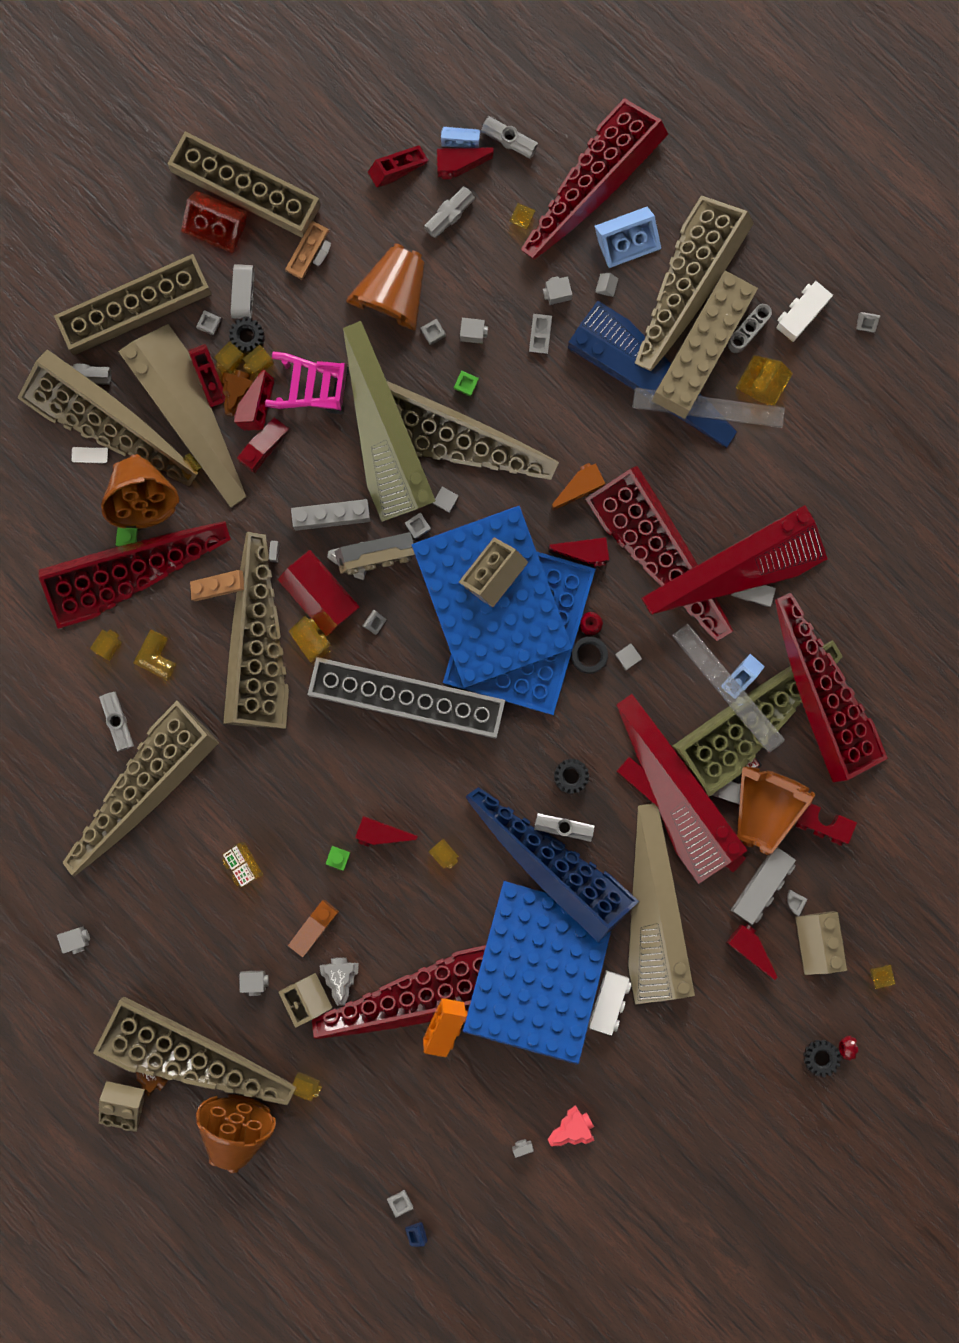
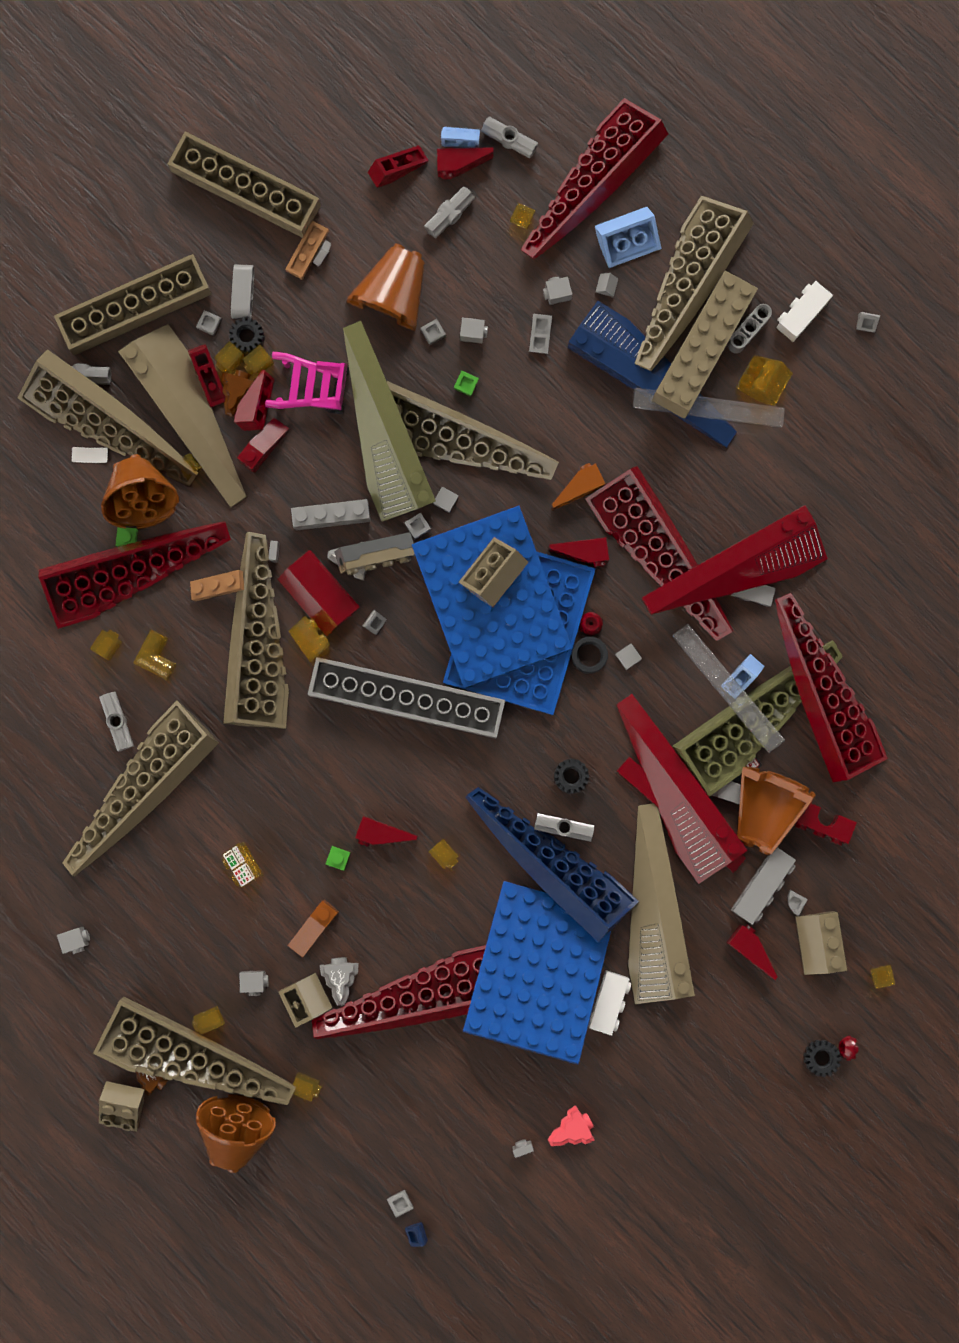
clear red slope [181,190,248,253] -> none
orange brick [423,998,468,1057] -> none
none -> clear yellow brick [192,1005,225,1035]

